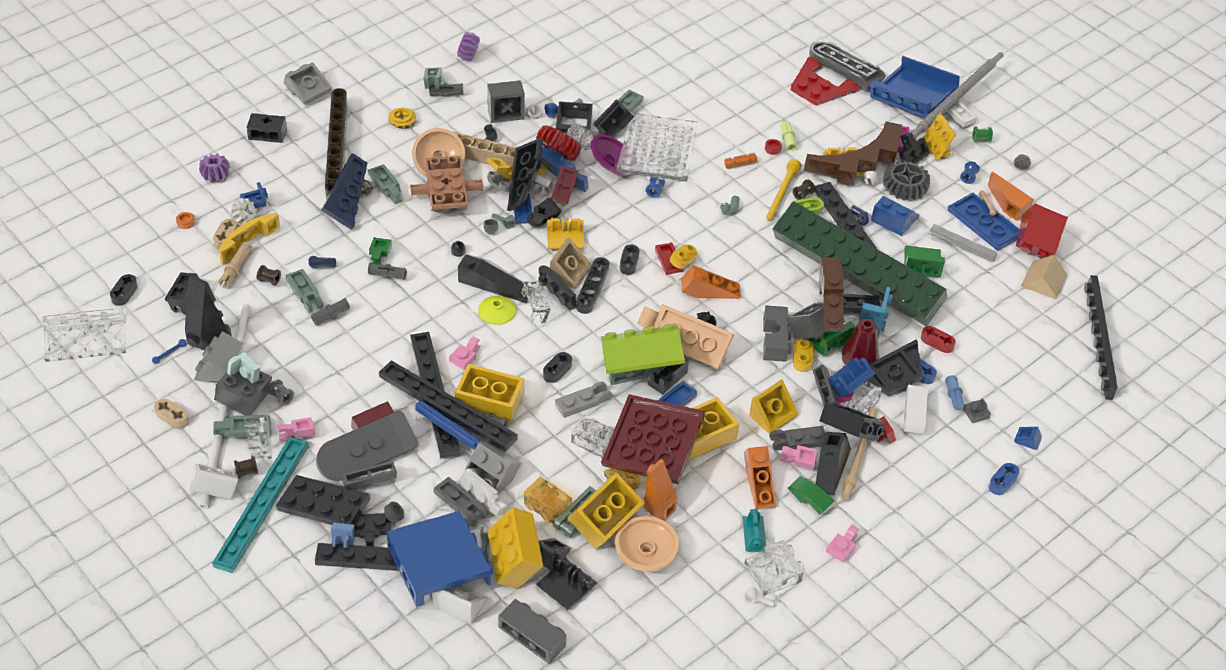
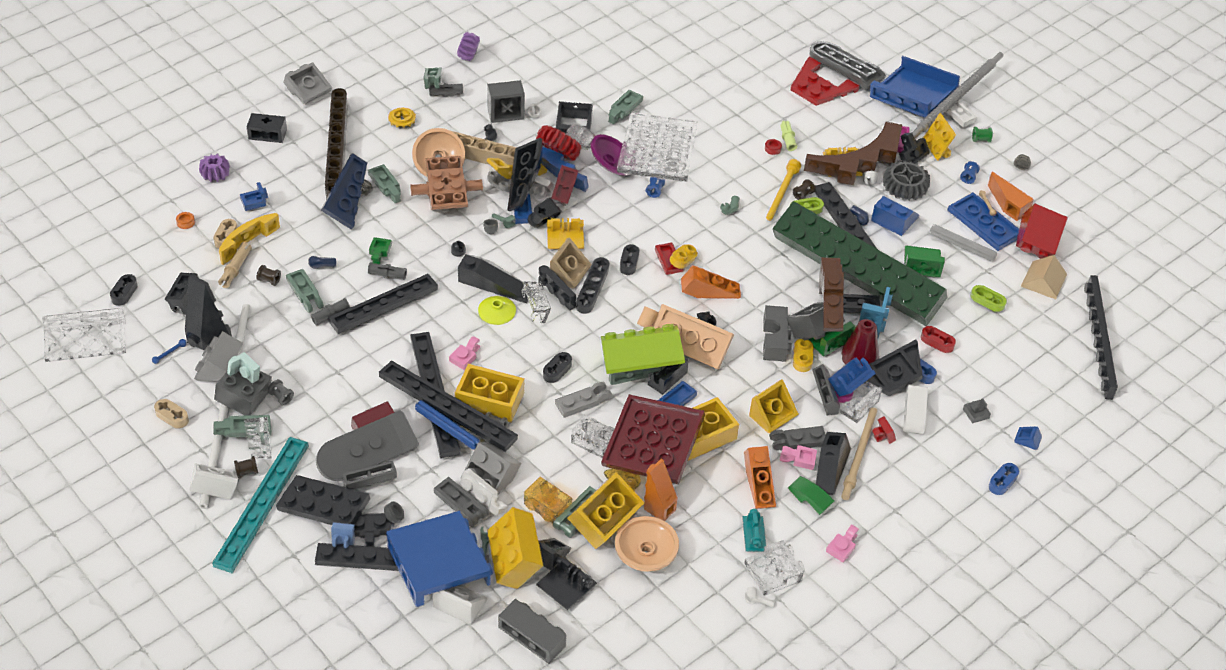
white gear [231,198,258,226] -> none
bright pink plate [278,417,315,441] -> none
blue hinge [544,98,583,117] -> none
black hinge [593,99,634,138] -> none
orange axle [724,153,758,169] -> none
black window [819,402,885,440] -> none
medium blue axle [945,375,964,410] -> none
none -> black plate [328,274,438,334]
none -> lime plate [970,285,1007,312]

